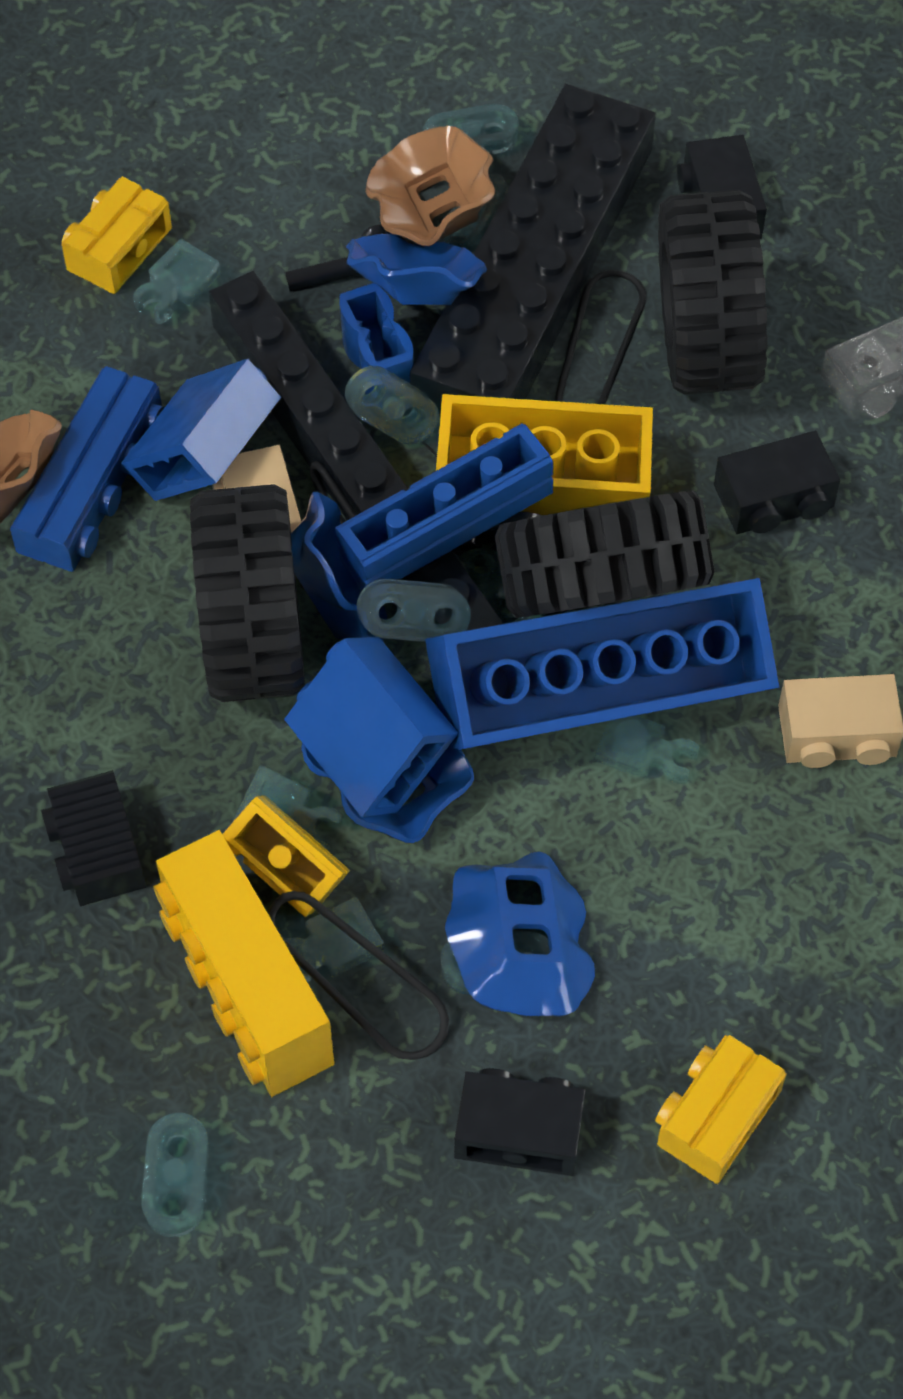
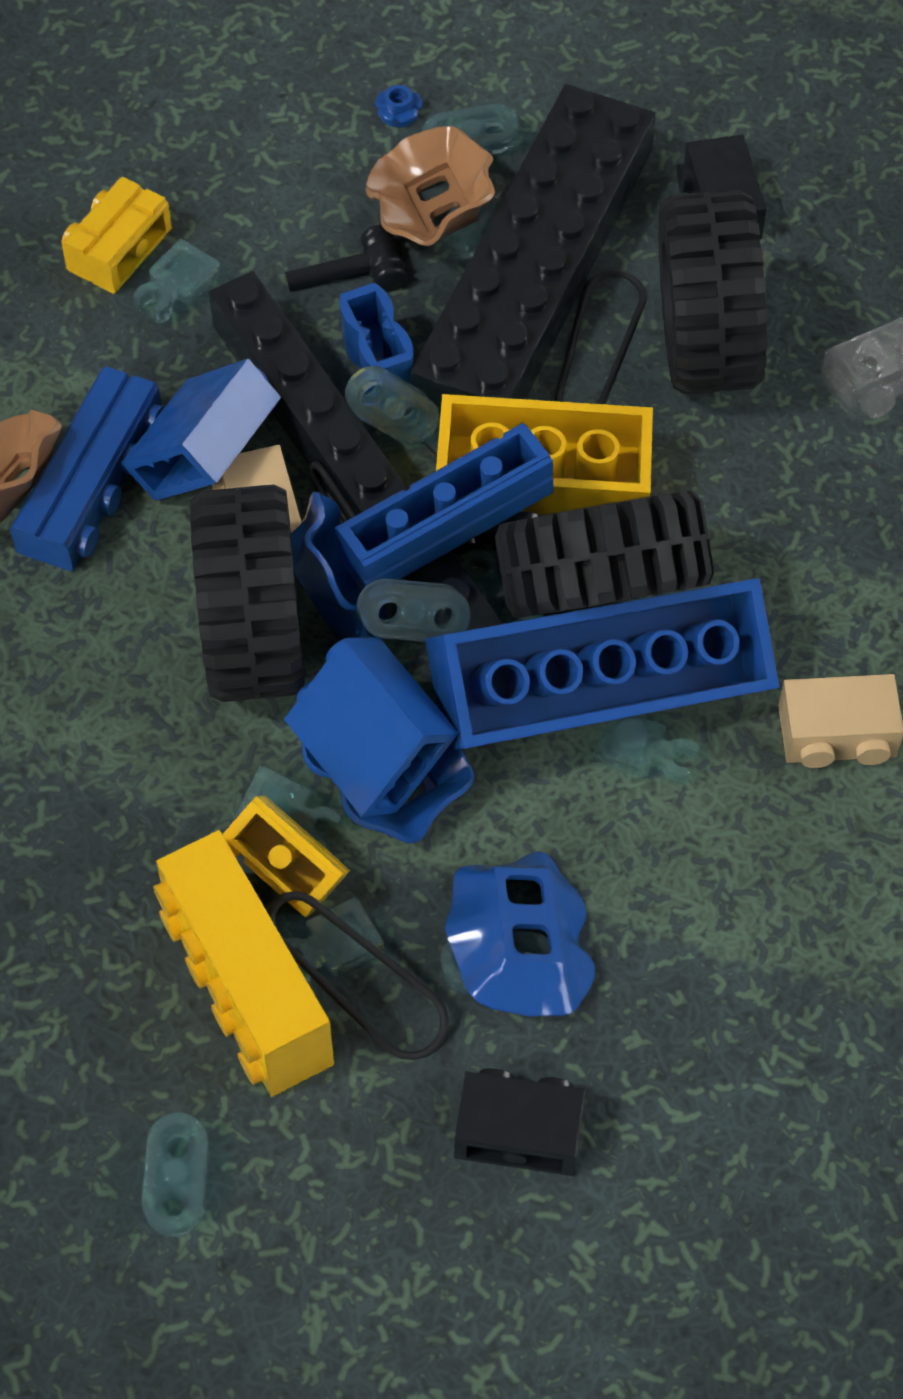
black brick [41,770,146,906] -> none
blue piece [346,234,487,305] -> none
yellow brick [655,1035,786,1184] -> none
black brick [714,430,840,535] -> none
none -> blue plate [375,85,422,127]

